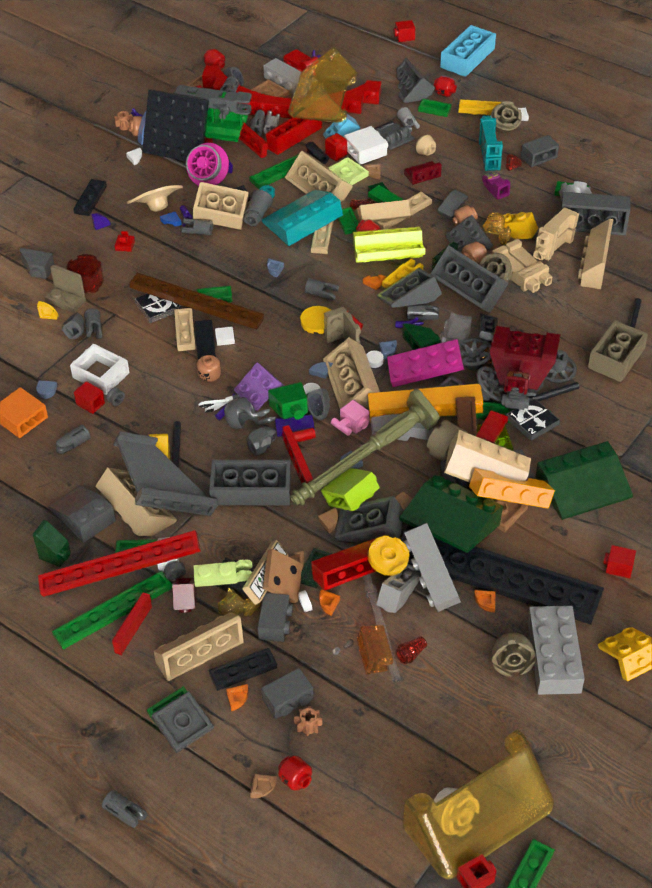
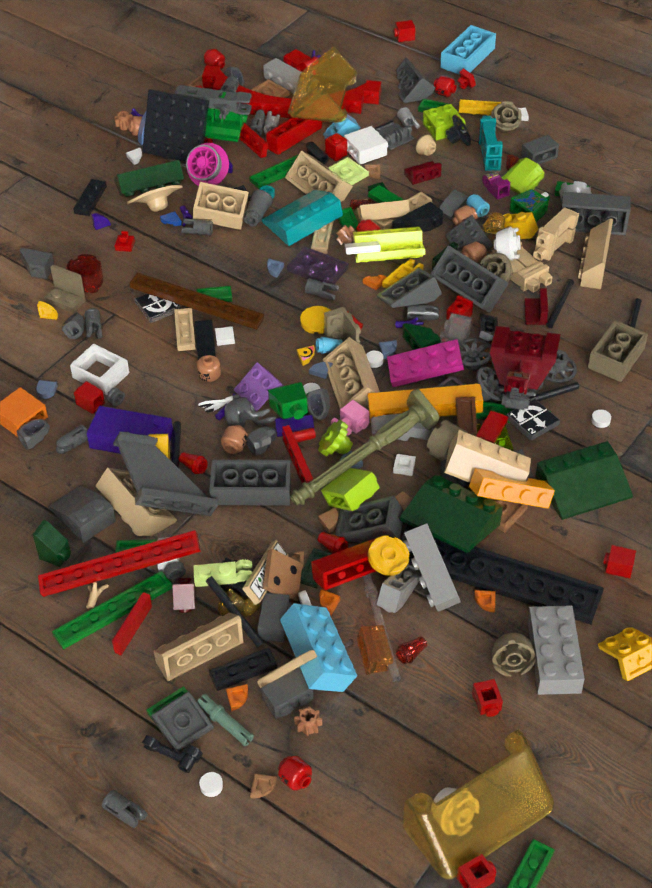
none -> dark grey rock [17,419,50,450]
none -> dark purple brick [86,406,173,454]
none -> tan bar [86,582,109,610]
none -> dark green slope [114,160,184,197]
none -> black brick [142,735,203,773]
none -> red cone [179,452,208,474]
none -> sand green pin [197,694,254,746]
none -> white tile [199,772,223,797]
none -> black bar [206,576,264,648]
none -> nougat head [221,425,248,454]
none -> tan tile [257,650,317,688]
none -> medium azure brick [280,603,357,692]
none -> clear purple plate [287,247,349,284]
none -> yellow tile [297,345,315,366]
none -> medium azure cone [316,336,343,354]
none -> red cone [317,532,348,554]
none -> lime plant [318,420,353,456]
none -> nougat gear [336,225,356,245]
none -> white tile [344,241,380,254]
none -> black slope [392,202,443,232]
none -> white tile [393,454,416,476]
none -> lime brick [423,104,465,141]
none -> black wheel [446,115,471,146]
none -> red brick [446,295,473,326]
none -> red tile [457,68,476,89]
none -> medium azure brick [466,194,490,217]
none -> red brick [472,679,503,717]
none -> white cone [494,226,521,261]
none -> lime slope [501,158,544,194]
none -> green torso [510,189,550,222]
none -> dark red panel [524,288,548,325]
none -> black bar [546,279,574,328]
none -> white tile [591,410,611,428]

